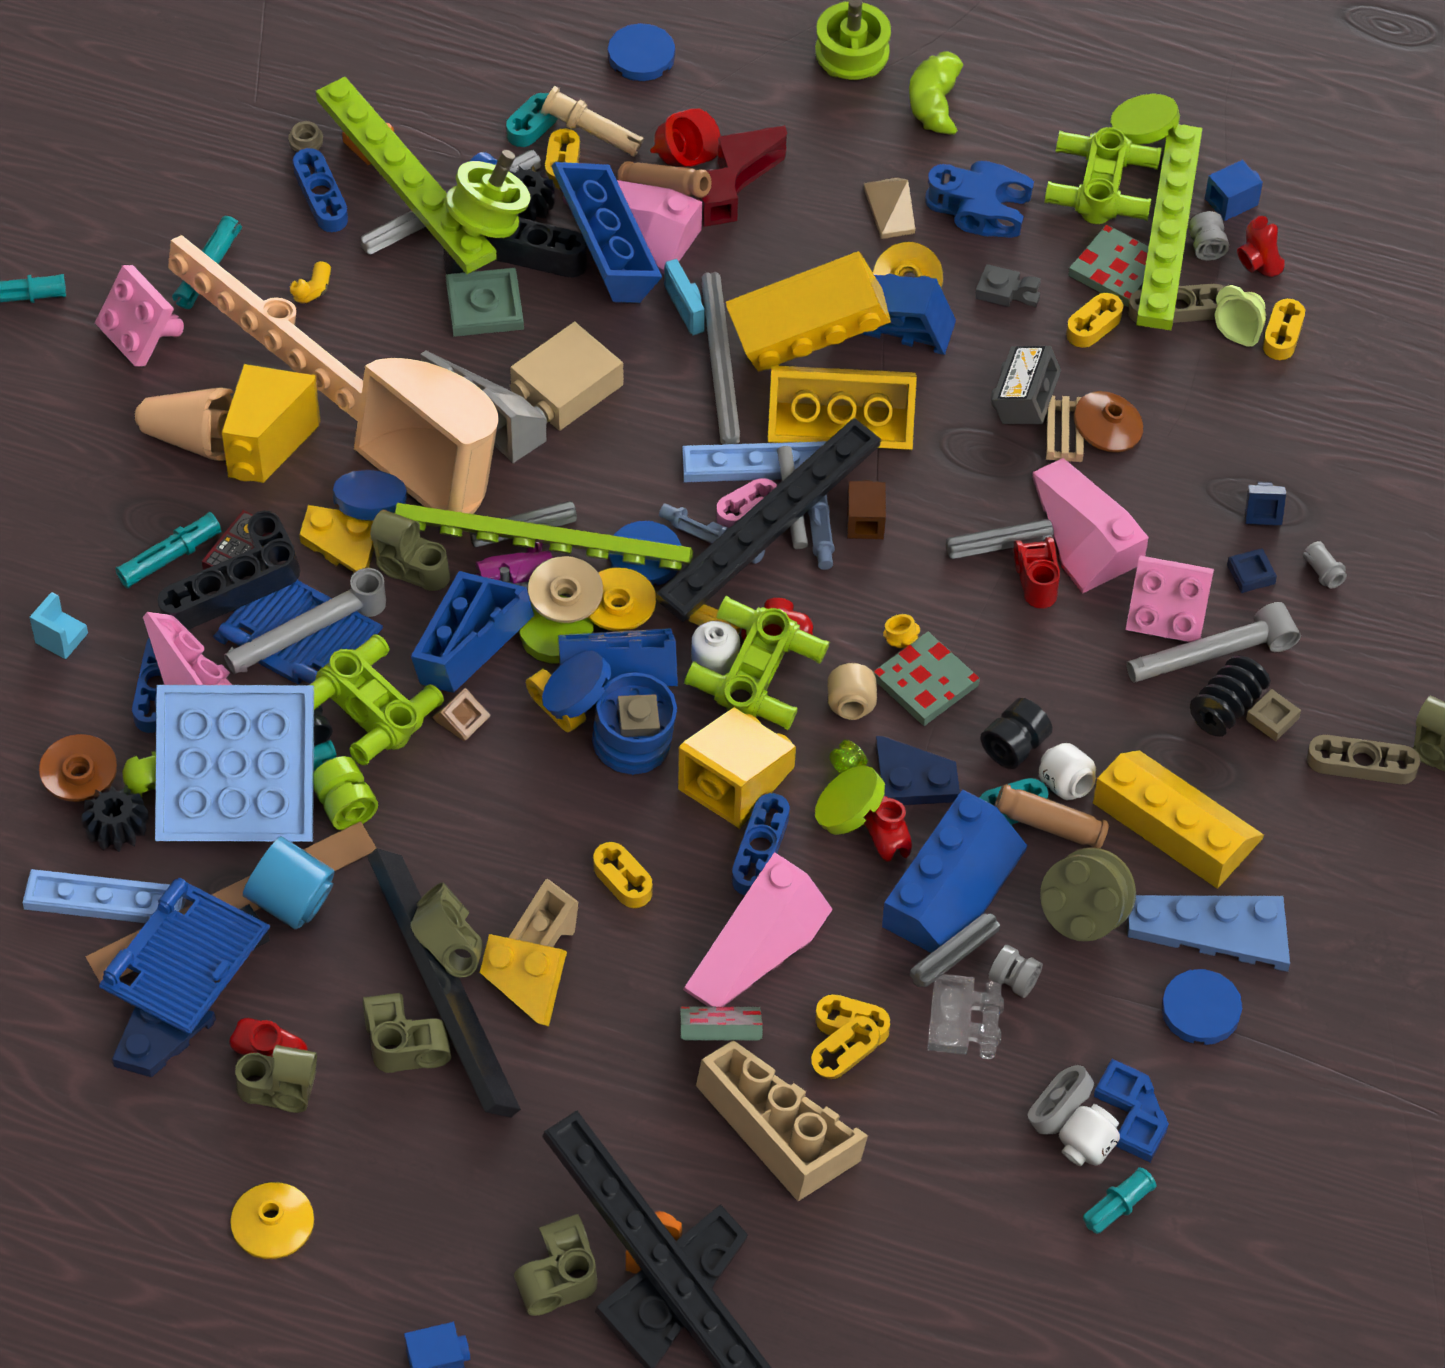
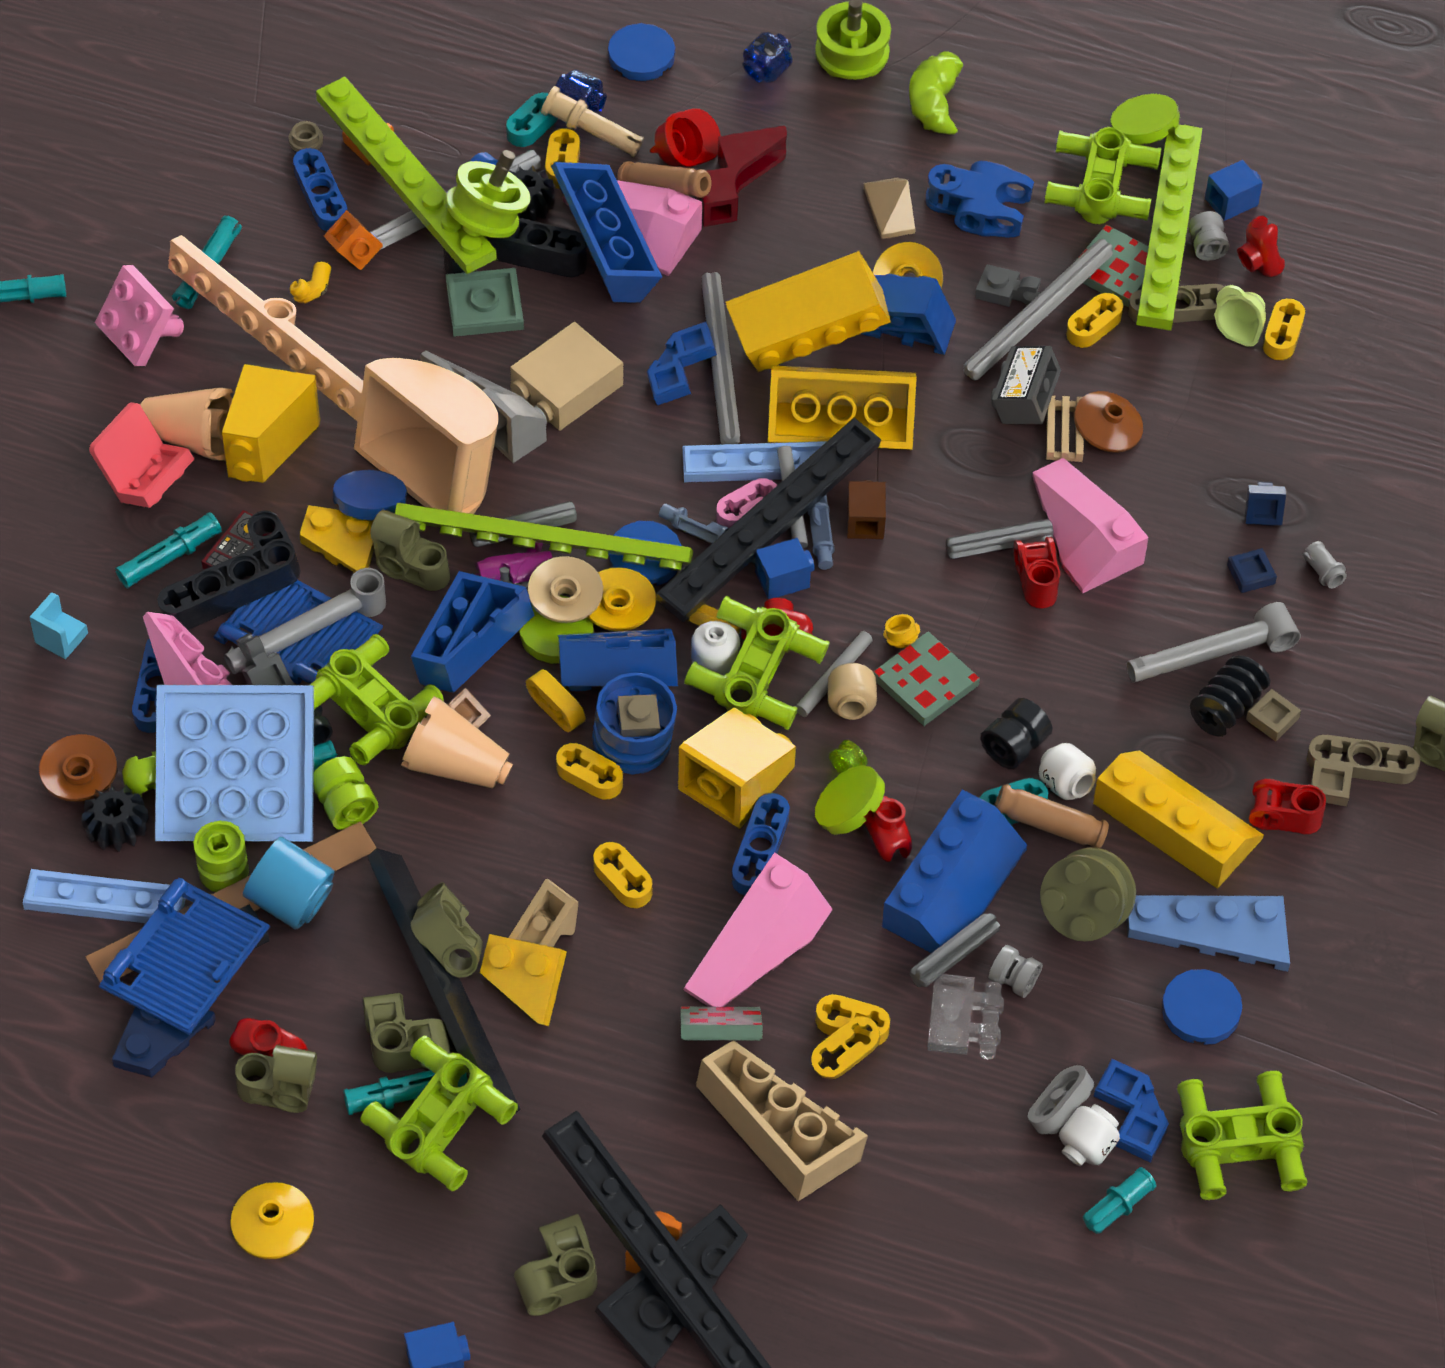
blue tile [542,651,611,719] -> none
medium azure plate [664,259,705,335] -> none
dark blue wing [875,736,960,805] -> none
bright pink plate [1125,555,1214,642] -> none
none -> coral bracket [89,402,194,508]
none -> lime wheel [193,820,249,892]
none -> dark grey plate [236,633,294,685]
none -> orange bracket [324,210,383,270]
none -> teal pin [343,1070,468,1115]
none -> lime piece [361,1035,518,1192]
none -> light nougat cone [401,696,513,789]
none -> clear blue head [555,69,607,113]
none -> yellow beam [556,743,623,800]
none -> blue tile [647,322,717,406]
none -> clear blue head [742,32,793,83]
none -> blue brick [755,538,815,599]
none -> light grey bar [795,631,873,717]
none -> light grey axle [963,239,1113,381]
none -> lime piece [1177,1071,1307,1200]
none -> red piece [1249,779,1326,835]
none -> dark tan plate [1311,760,1353,807]

